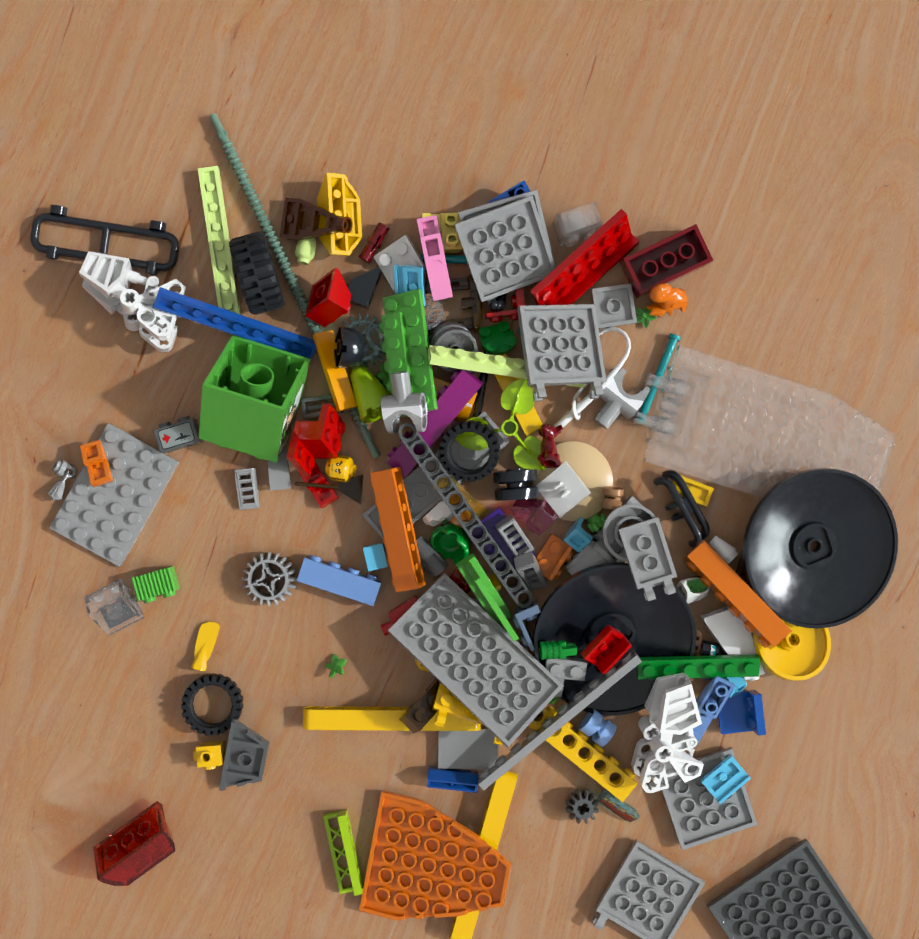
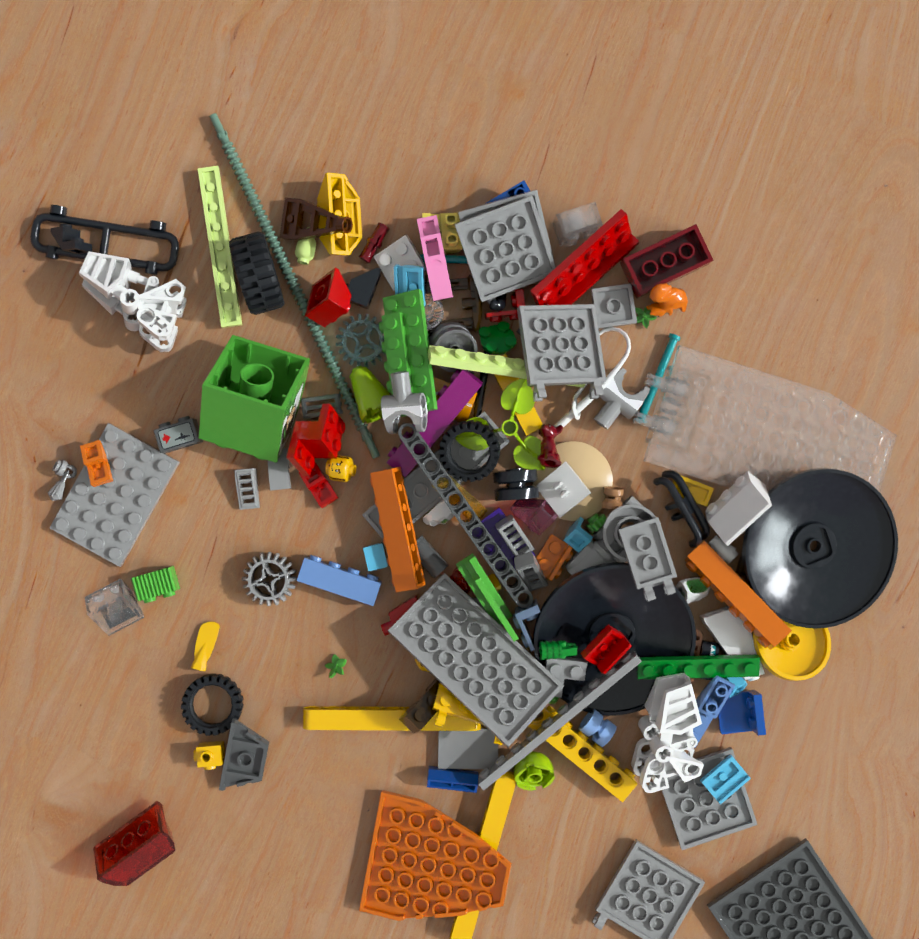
blue plate [153,287,317,361] -> none
dark brown piece [294,474,363,504] -> none
light orange tile [312,330,357,412] -> none
lime fence [323,809,364,896] -> none
black cylinder [334,327,368,368] -> none
bright green plant [375,363,390,388] -> none
green piece [430,523,471,564] -> none
dark grey gear [565,789,599,824] -> none
clear light blue slope [597,789,640,822] -> none
none -> black slope [51,224,92,254]
none -> lime cylinder [514,751,555,791]
none -> white slope [705,471,772,545]

